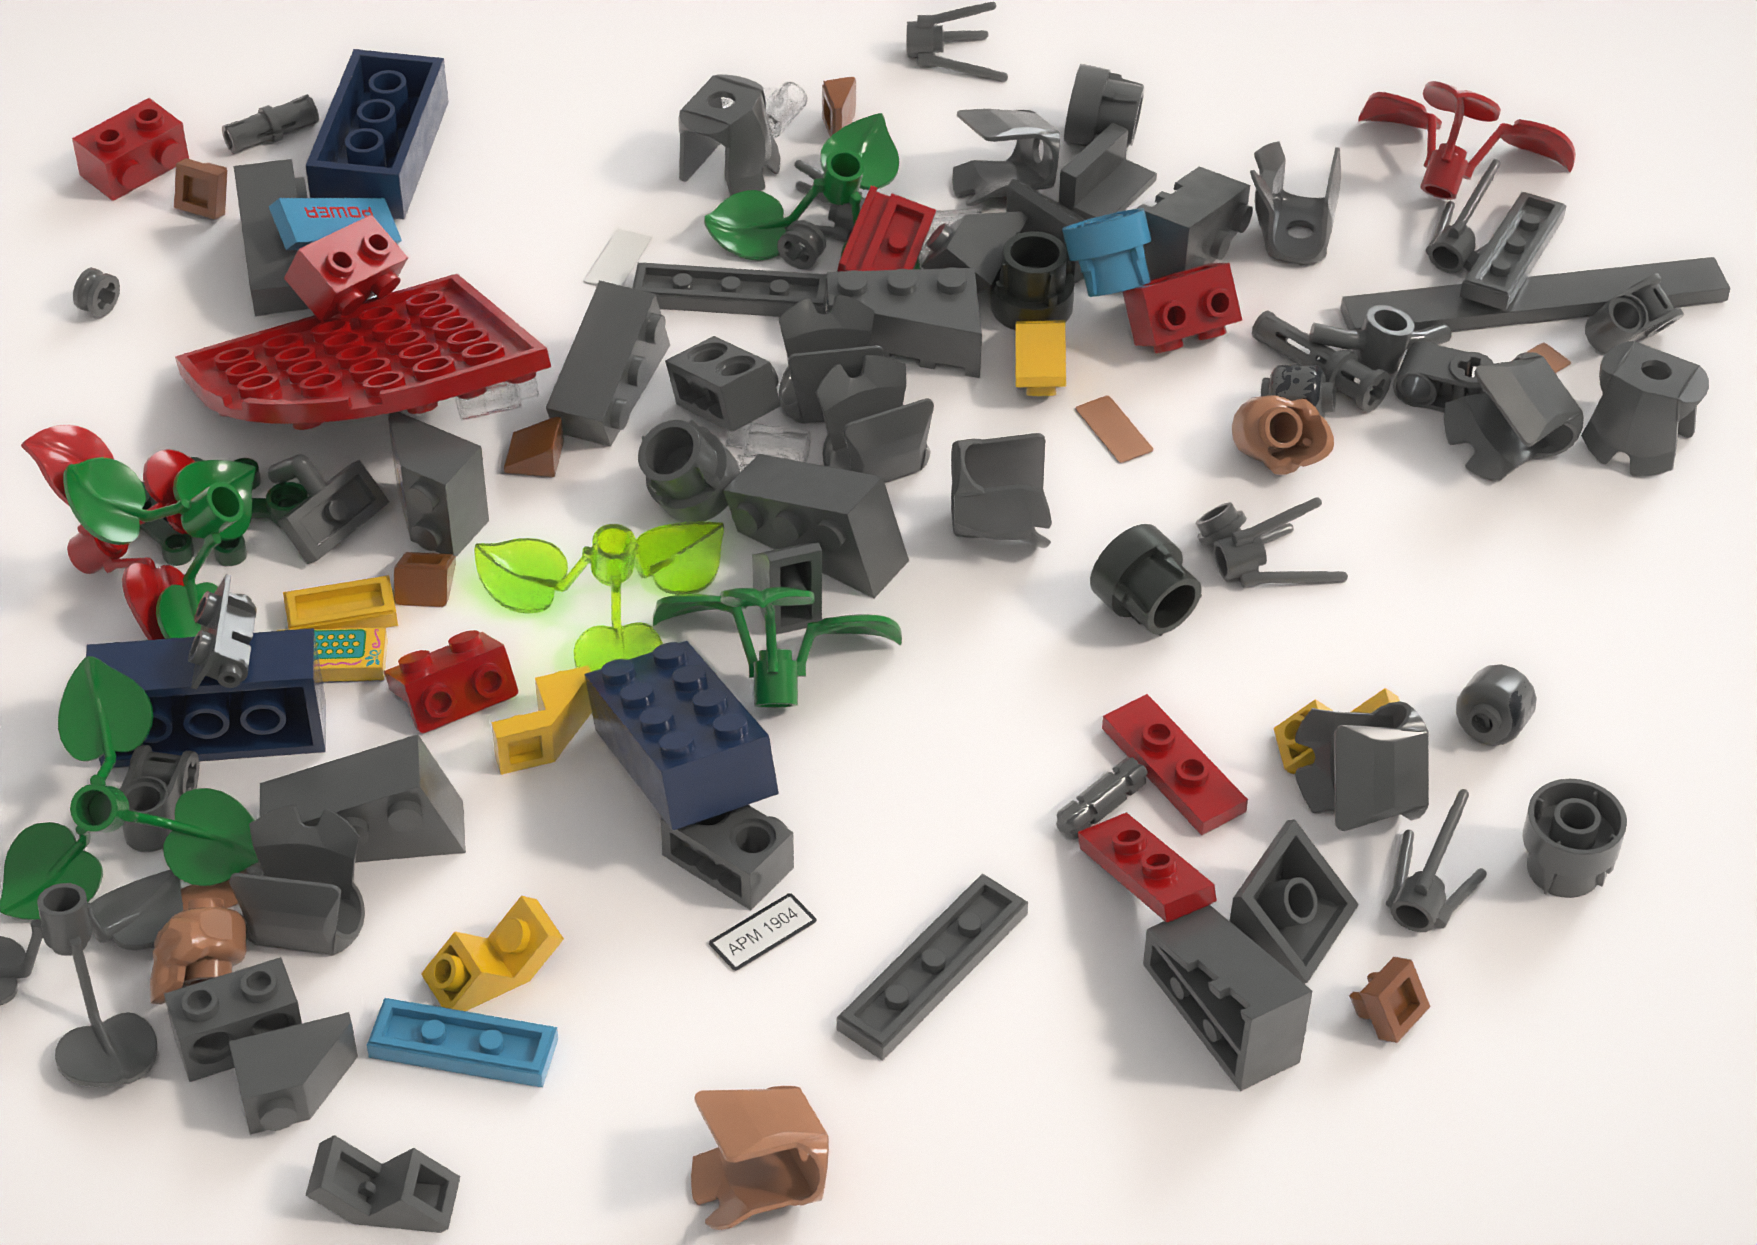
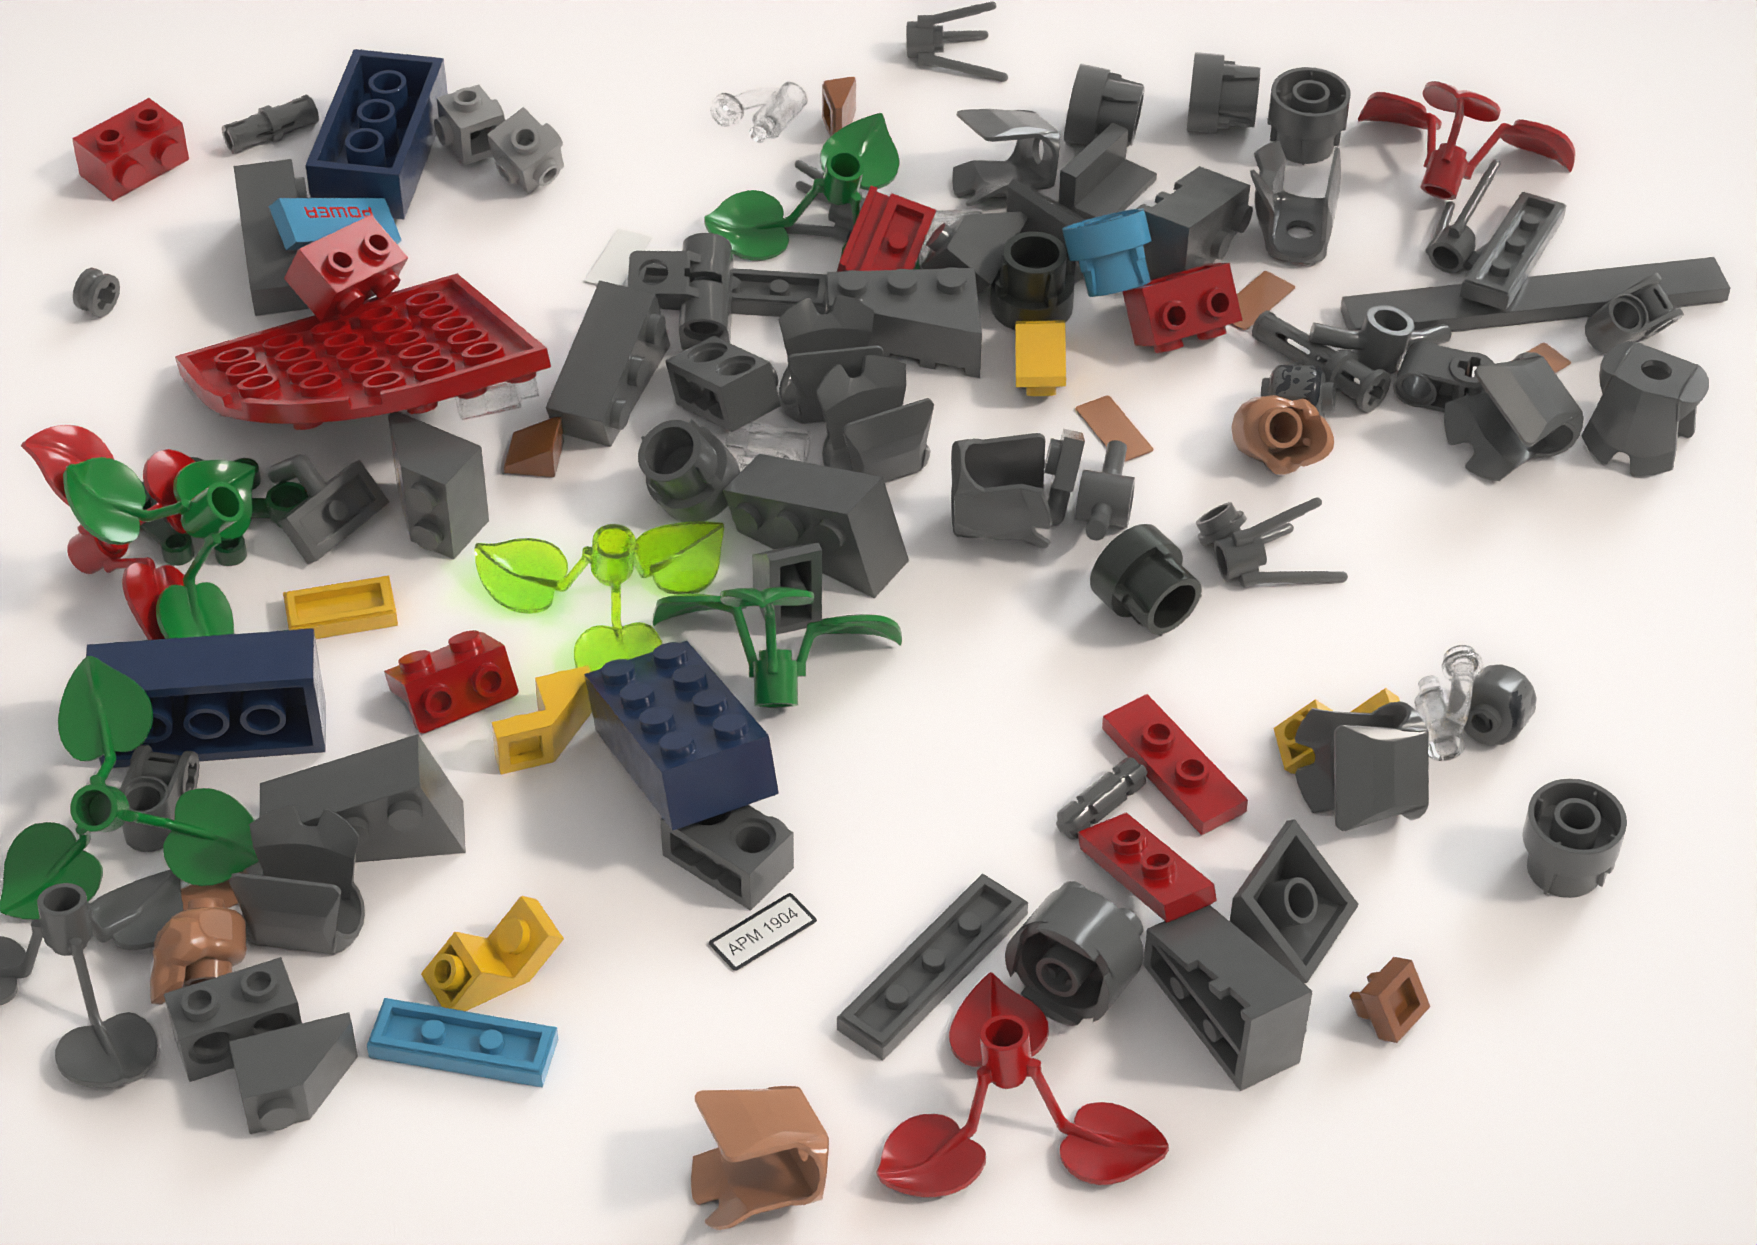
dark orange tile [174,158,228,220] -> none
dark grey hinge [188,574,257,689] -> none
tile [277,627,388,682] -> none
dark grey slope [305,1135,461,1233] -> none
dark orange slope [394,552,456,607] -> none
dark grey piece [678,74,781,195] -> none
dark grey bush [777,220,826,269] -> none
dark grey plant [1386,789,1487,932] -> none
none -> light grey brick [434,84,505,166]
none -> light grey brick [487,107,564,194]
none -> dark grey piece [628,233,734,349]
none -> red plant [876,972,1169,1197]
none -> dark grey brick [1005,881,1144,1025]
none -> dark grey plate [1044,428,1085,526]
none -> dark grey piece [1076,440,1135,541]
none -> dark grey piece [1187,52,1261,134]
none -> nougat sticker [1233,271,1295,330]
none -> dark grey piece [1267,67,1351,165]
none -> clear plant [1414,645,1484,761]

